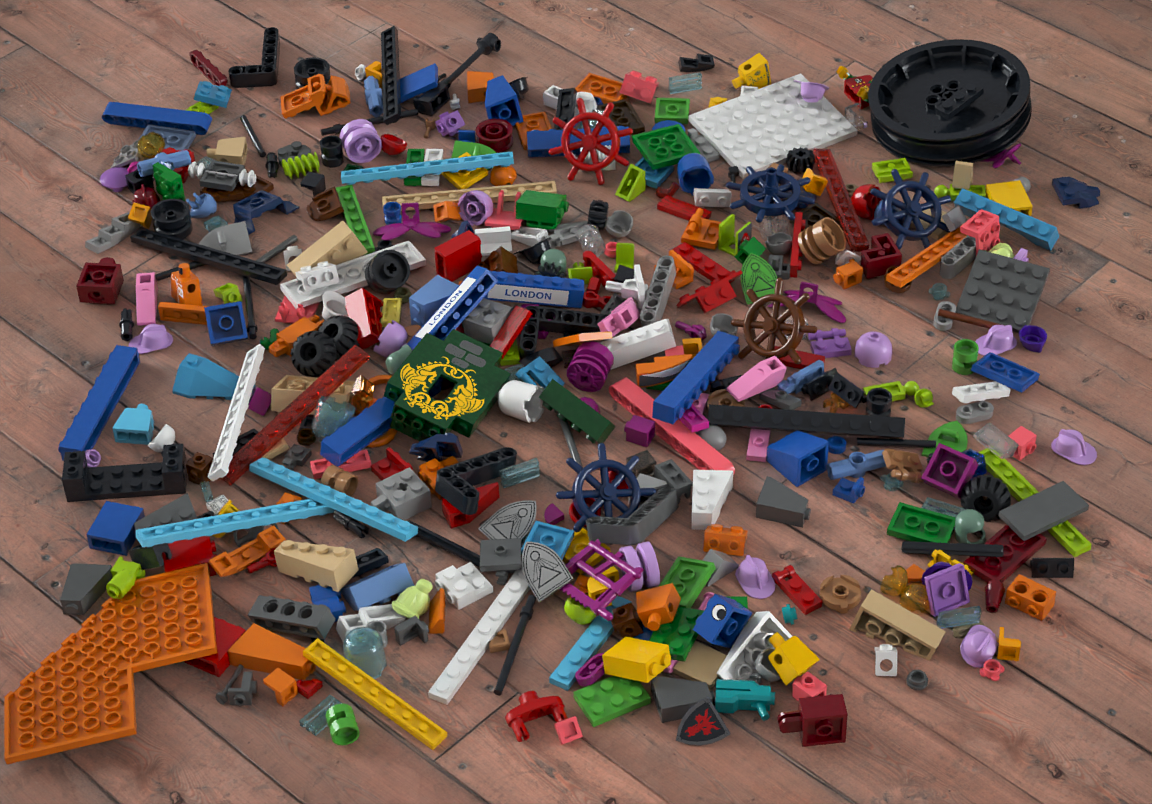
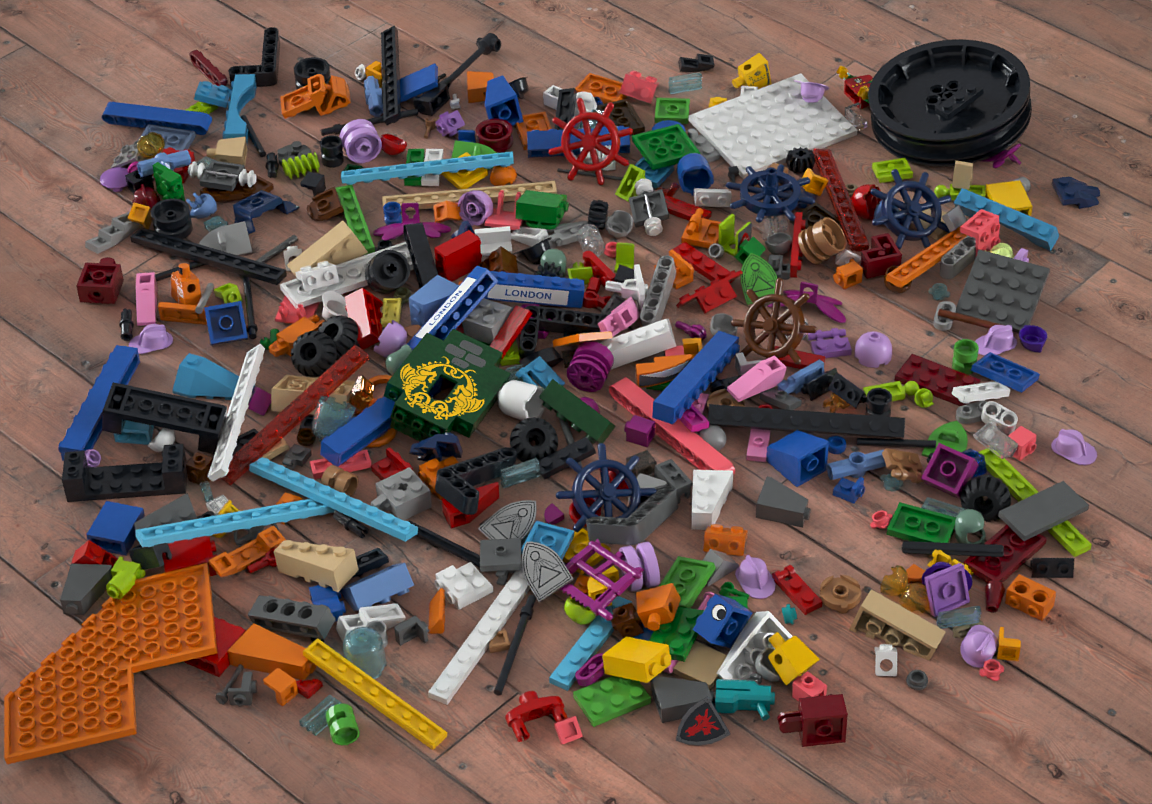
yellowish green hair [392,579,433,619] -> none
none -> red slope [71,540,118,568]
none -> black plate [102,382,227,454]
none -> light grey bar [195,283,214,314]
none -> dark azure arch [223,74,257,144]
none -> black beam [403,223,438,288]
none -> black wheel [510,417,558,465]
none -> black plate [534,436,596,480]
none -> dark grey piece [557,168,623,181]
none -> dark grey plate [628,179,670,236]
none -> light grey hinge [708,243,724,258]
none -> green hand [719,582,750,599]
none -> light grey panel [735,352,762,375]
none -> coral plate [870,510,893,529]
none -> dark red plate [894,354,981,406]
none -> white beam [981,401,1018,443]

